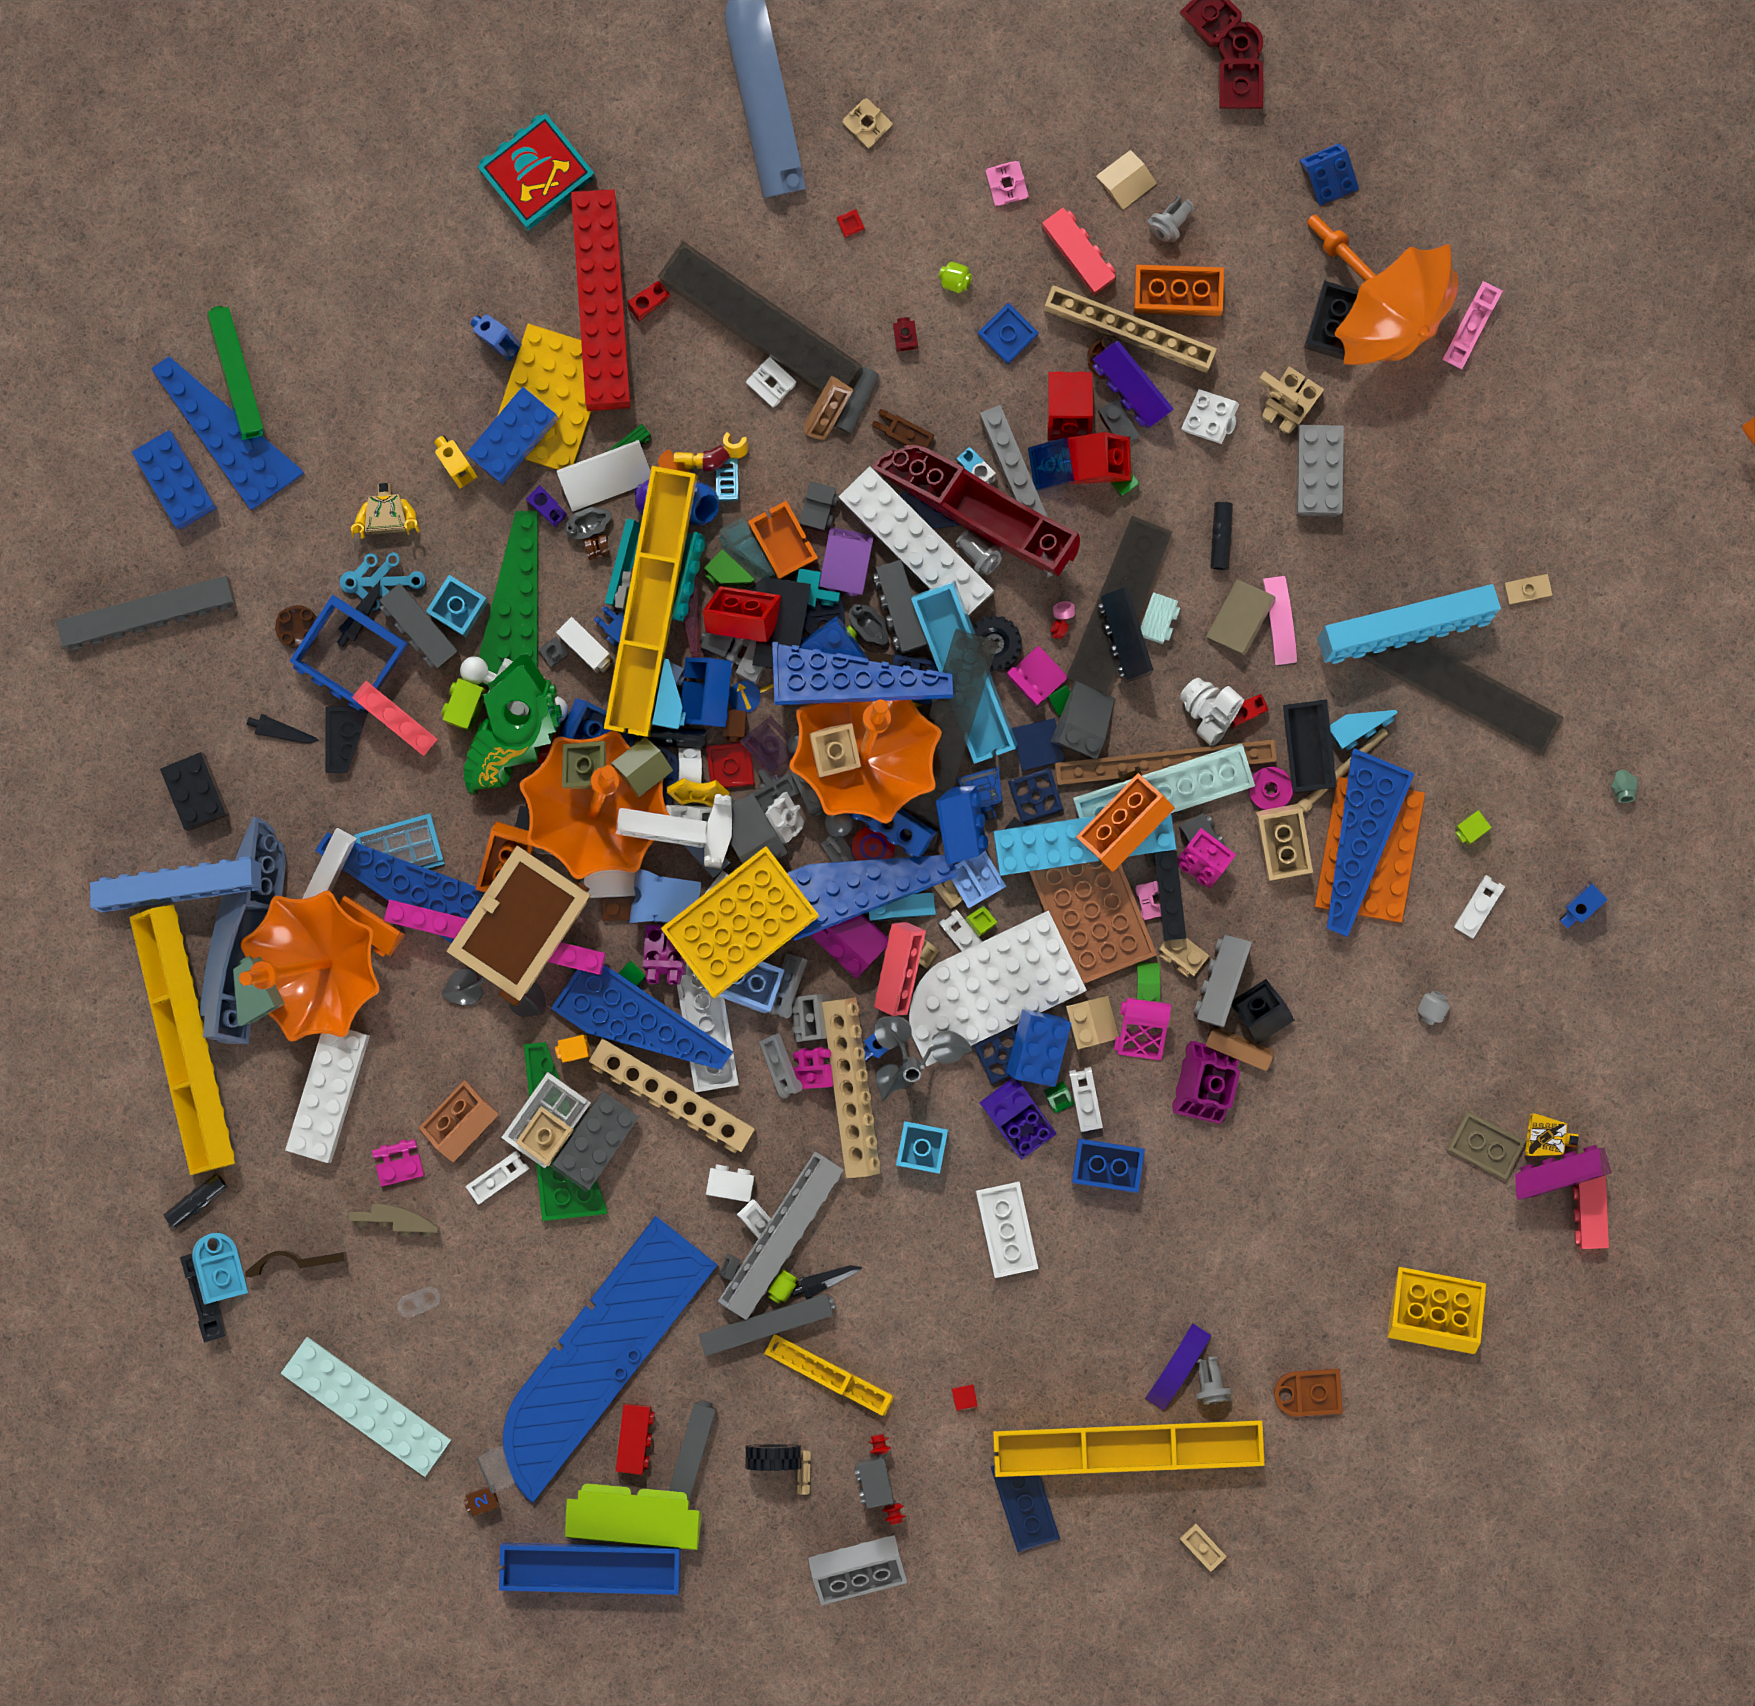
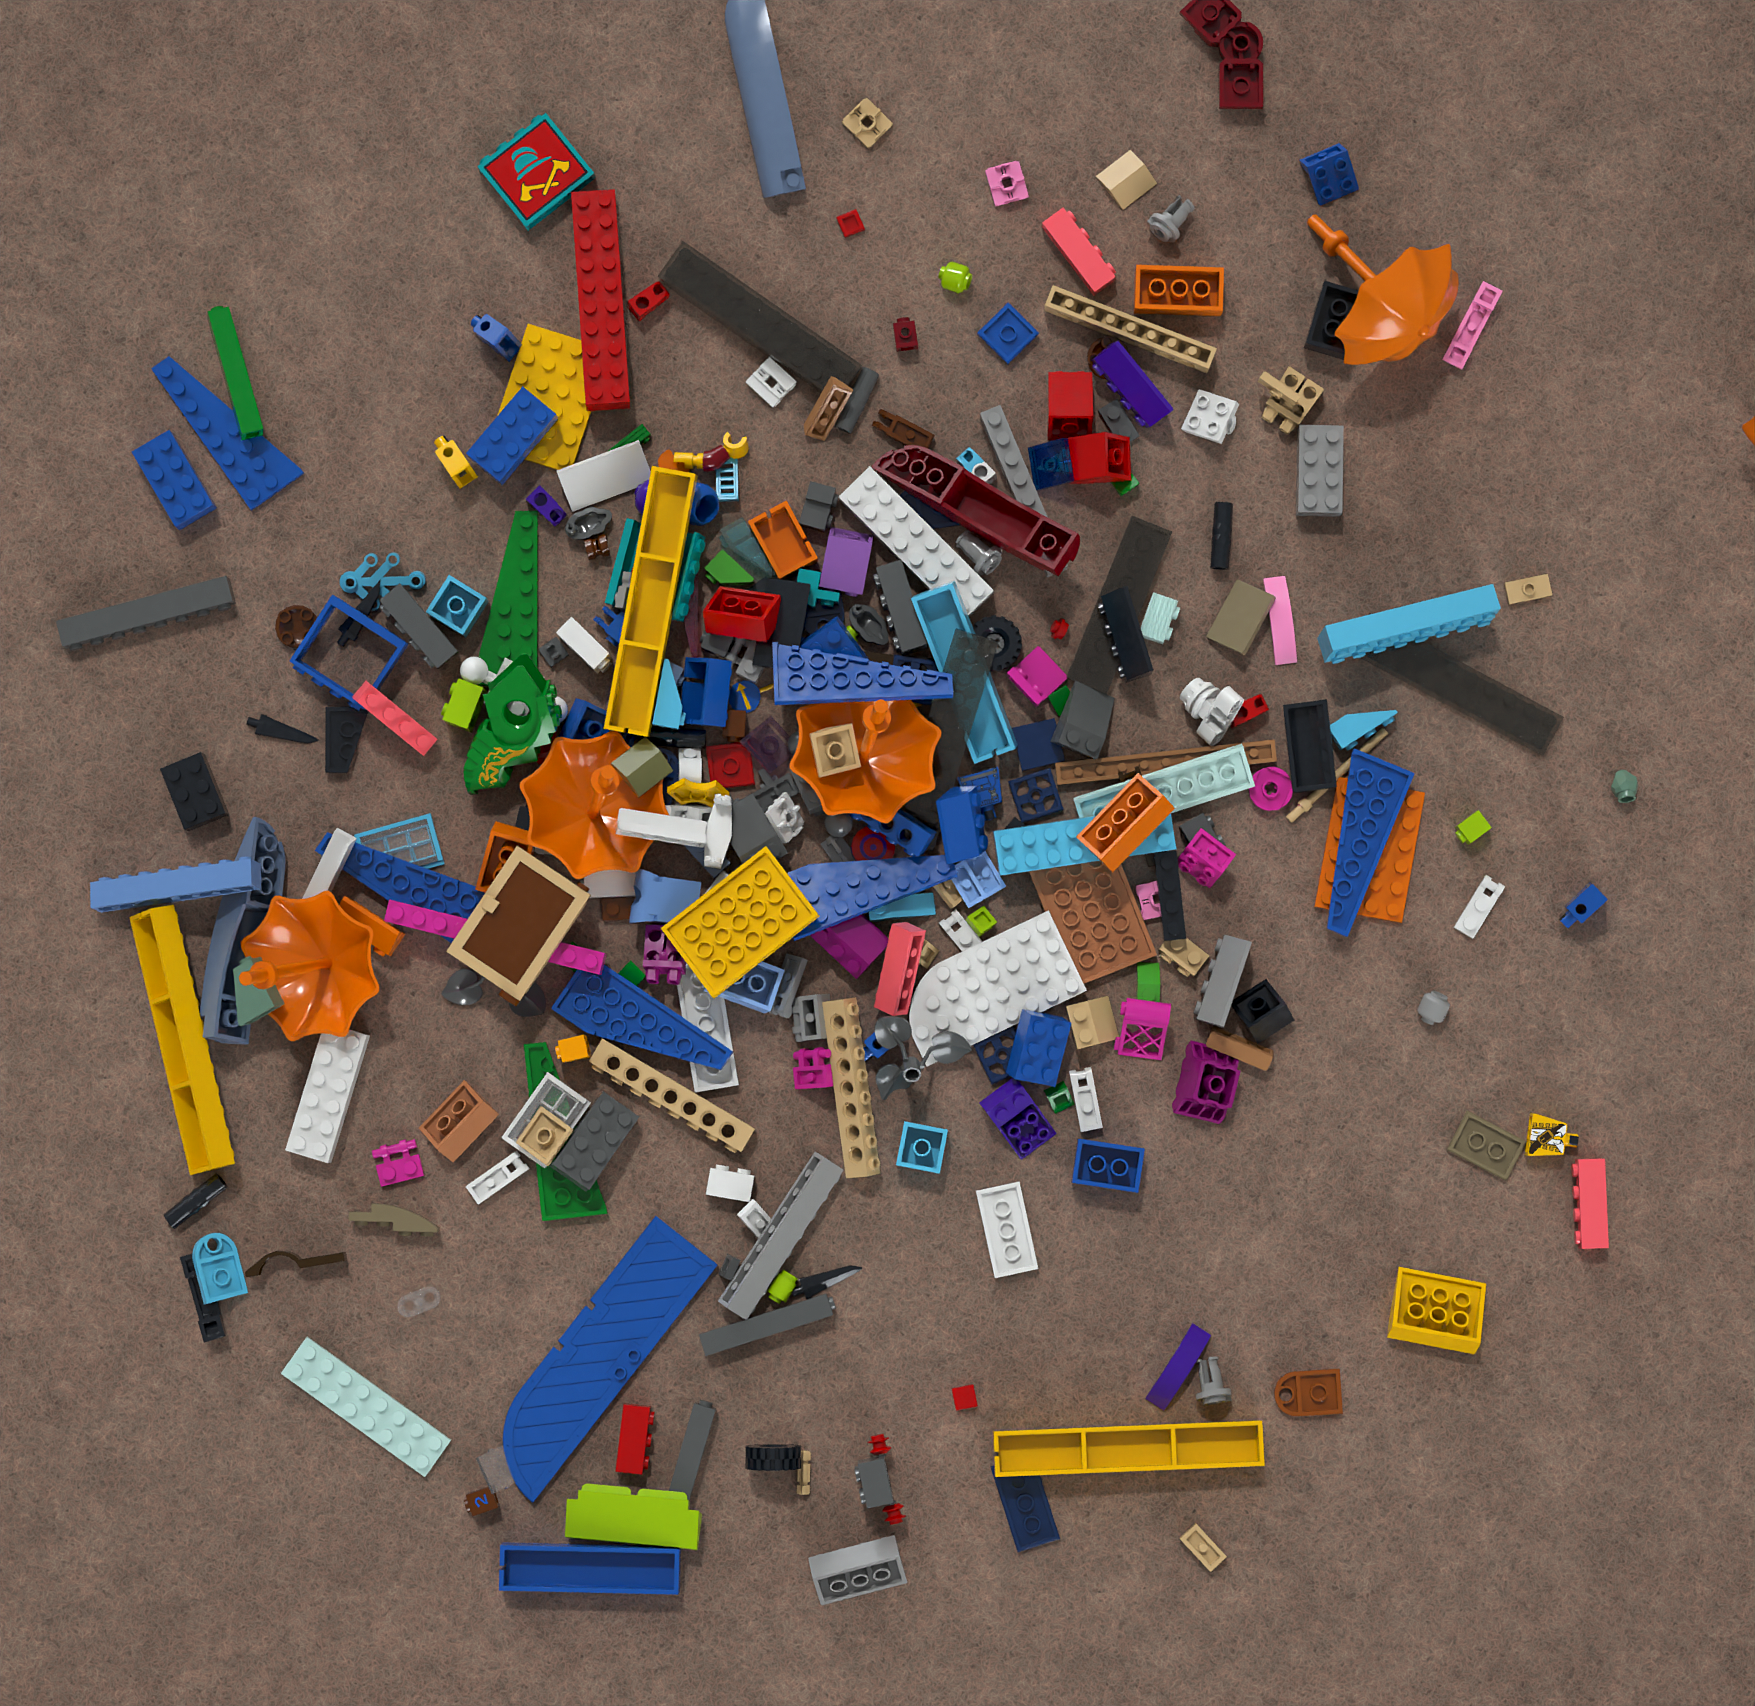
torso [351,483,420,539] -> none
olive slope [562,741,606,789] -> none
light grey plate [759,1033,802,1099] -> none
yellow slope [764,1334,894,1416] -> none
bright pink tile [1053,601,1075,619] -> none
tan brick [1255,804,1313,881] -> none
magenta slope [1515,1145,1612,1200] -> none

